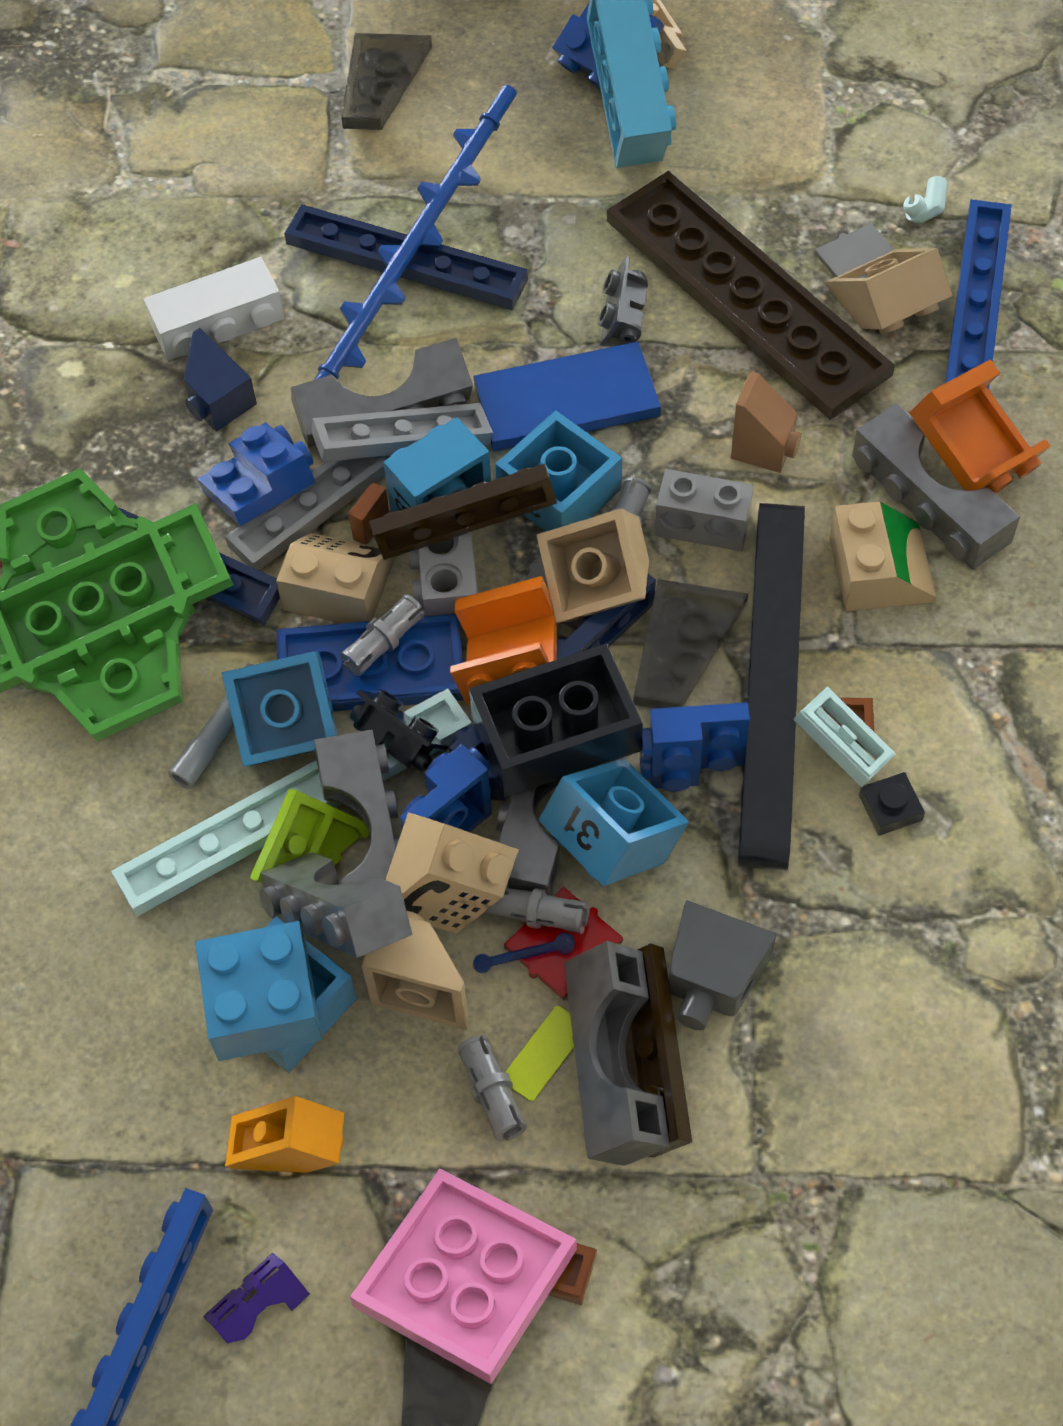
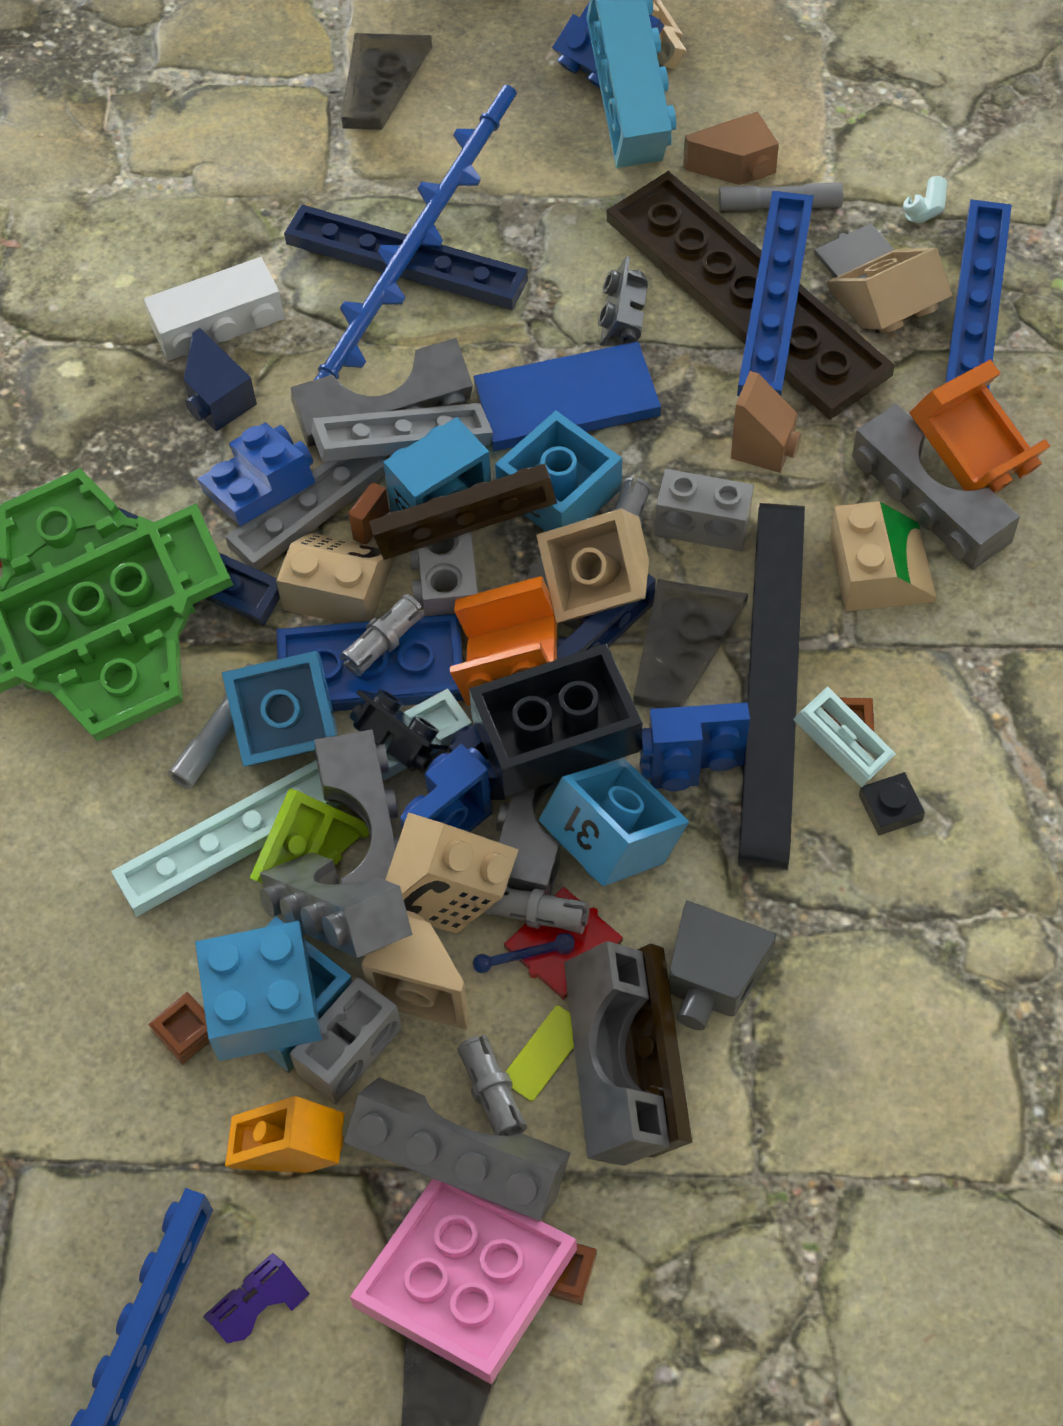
none -> dark orange tile [148,991,210,1065]
none -> light grey brick [289,976,402,1105]
none -> flat silver arch [344,1077,571,1221]
none -> medium nougat slope [683,111,779,185]
none -> light grey piece [719,182,843,212]
none -> blue plate [737,191,814,396]

